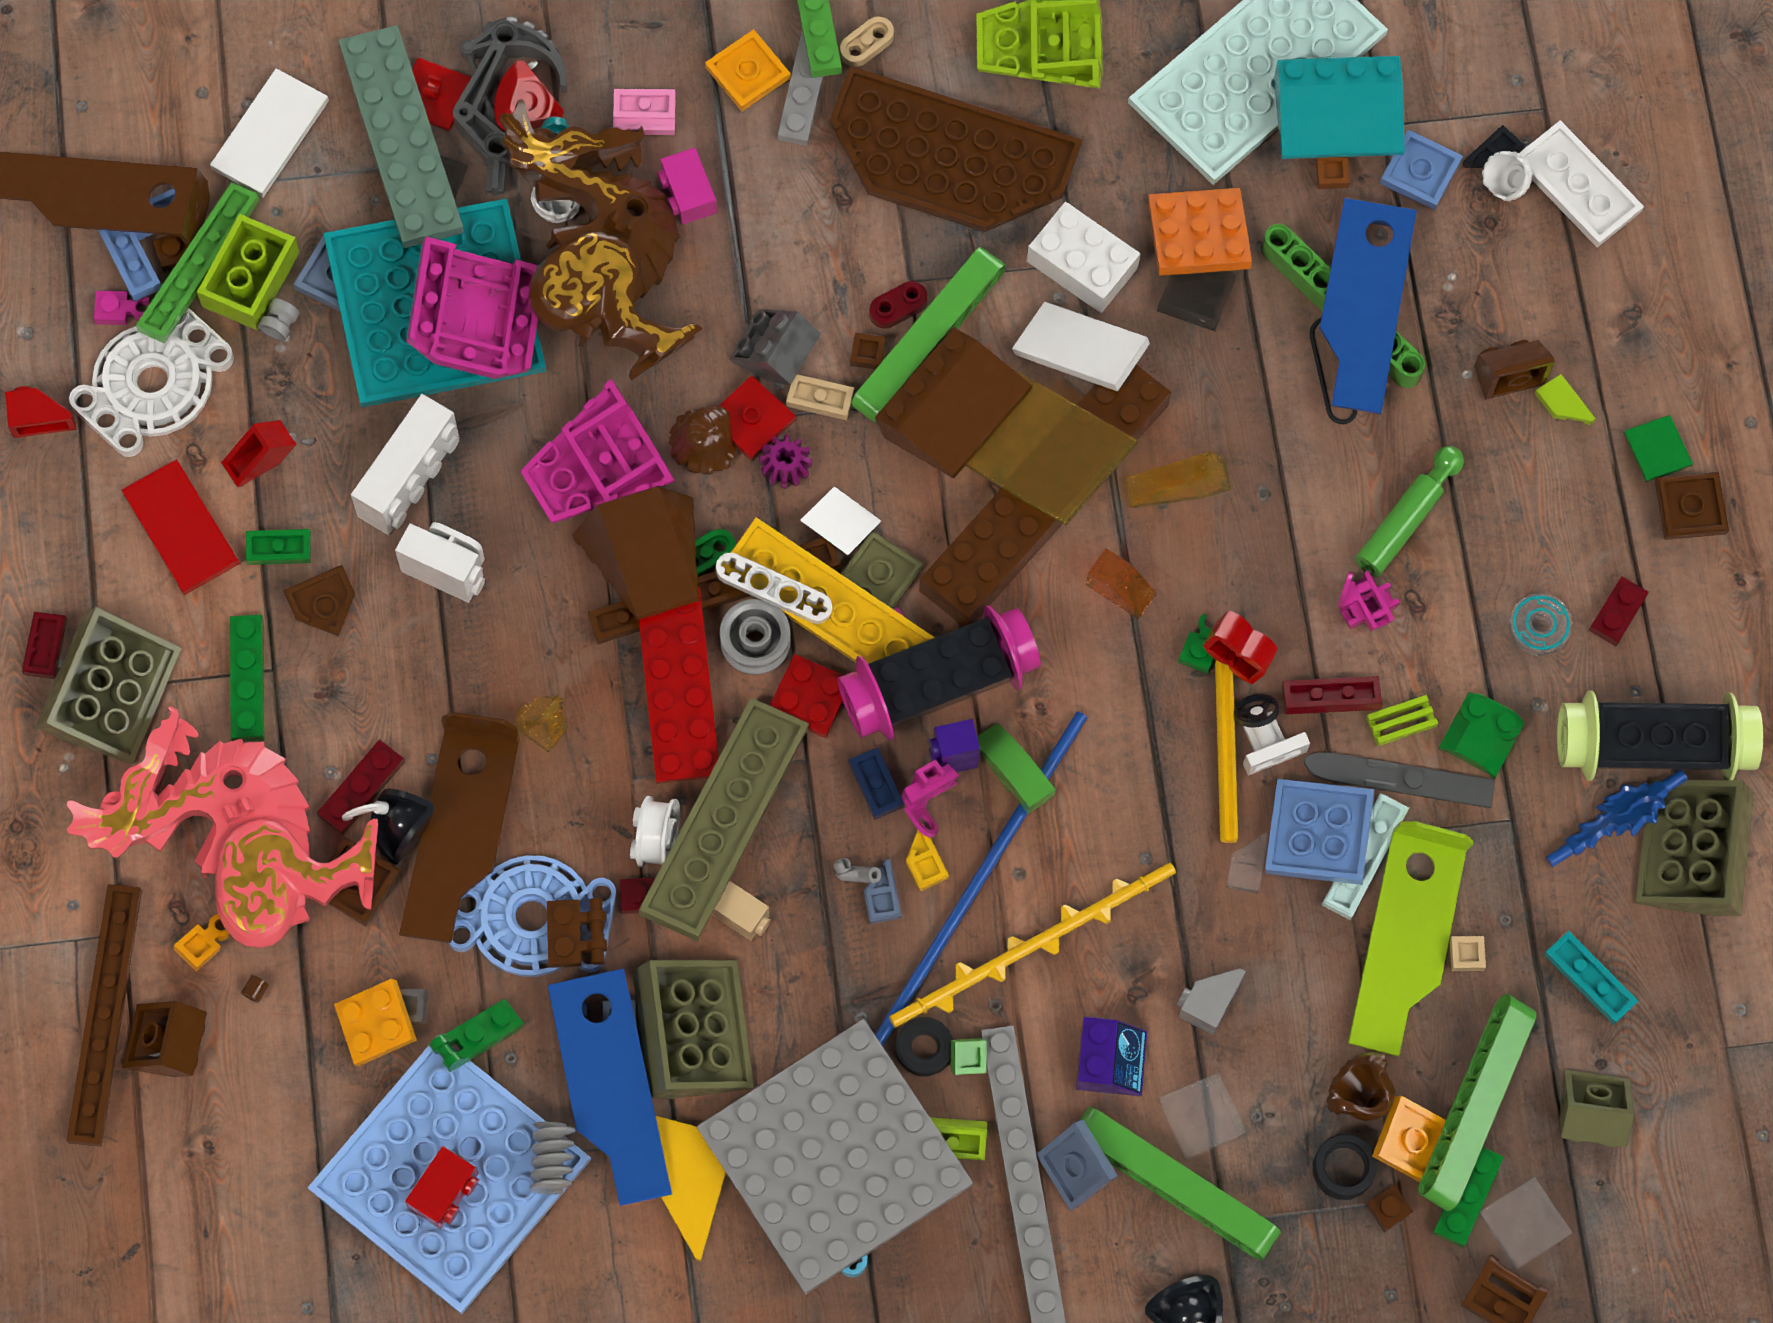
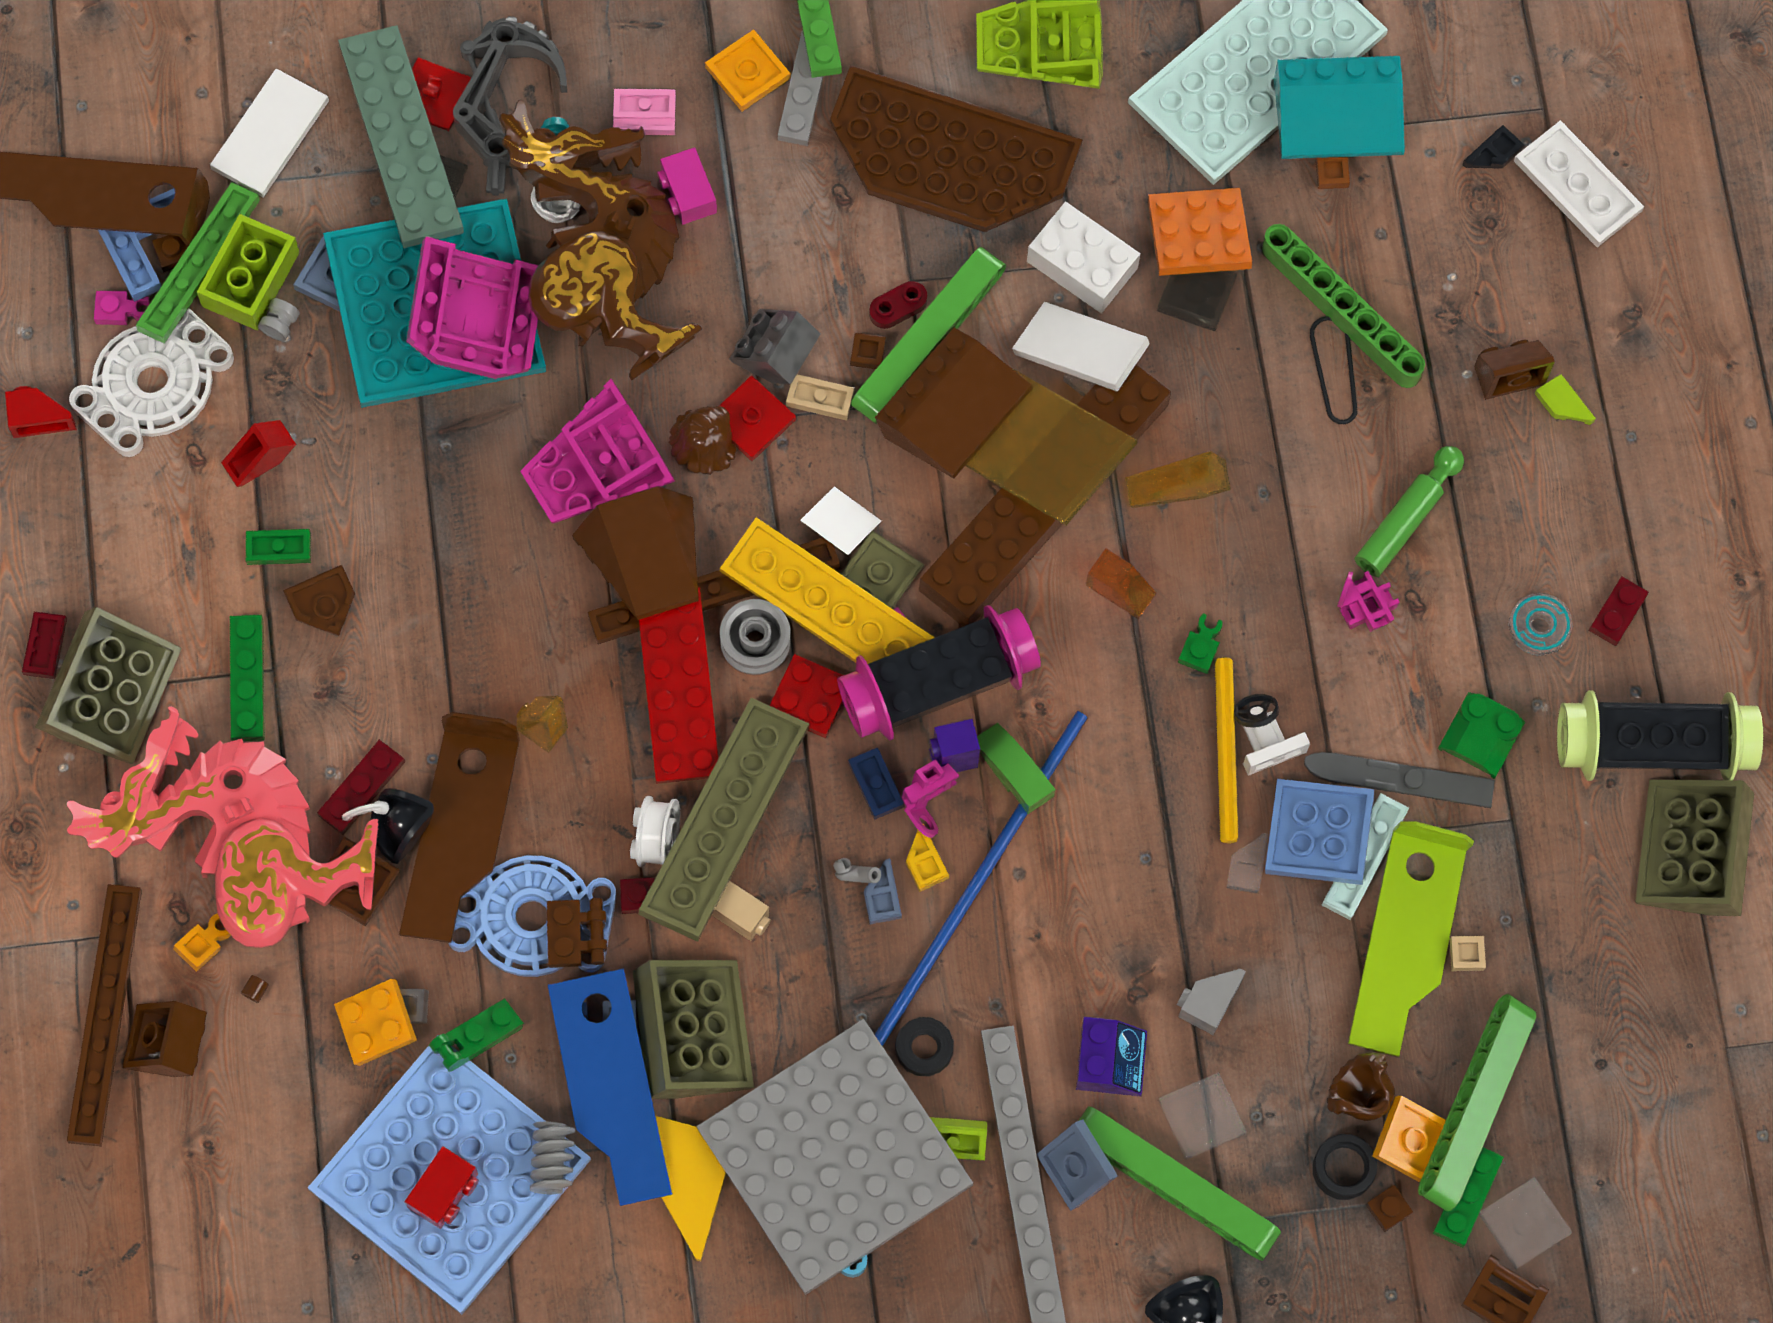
red tile [121,459,240,595] -> none
white brick [351,394,459,536] -> none
white brick [395,522,485,603] -> none
red hat [494,60,564,131] -> none
green plate [695,529,736,577] -> none
white beam [716,553,832,624] -> none
magenta gear [759,434,812,489] -> none
tan plate [840,16,894,67] -> none
yellow plant [889,862,1176,1028] -> none
bright green plate [951,1038,987,1075] -> none
red brick [1203,610,1278,684] -> none
dark red plate [1282,676,1382,715] -> none
blue piece [1320,198,1417,414] -> none
lime tile [1366,695,1438,747] -> none
medium blue plate [1380,130,1463,210] -> none
white hair [1482,151,1533,202] -> none
teal plate [1544,930,1638,1025] -> none
blue piece [1546,769,1688,867] -> none
olive slope [1559,1069,1635,1147] -> none
green piece [1623,415,1693,482] -> none
reddish brown plate [1655,472,1729,540] -> none

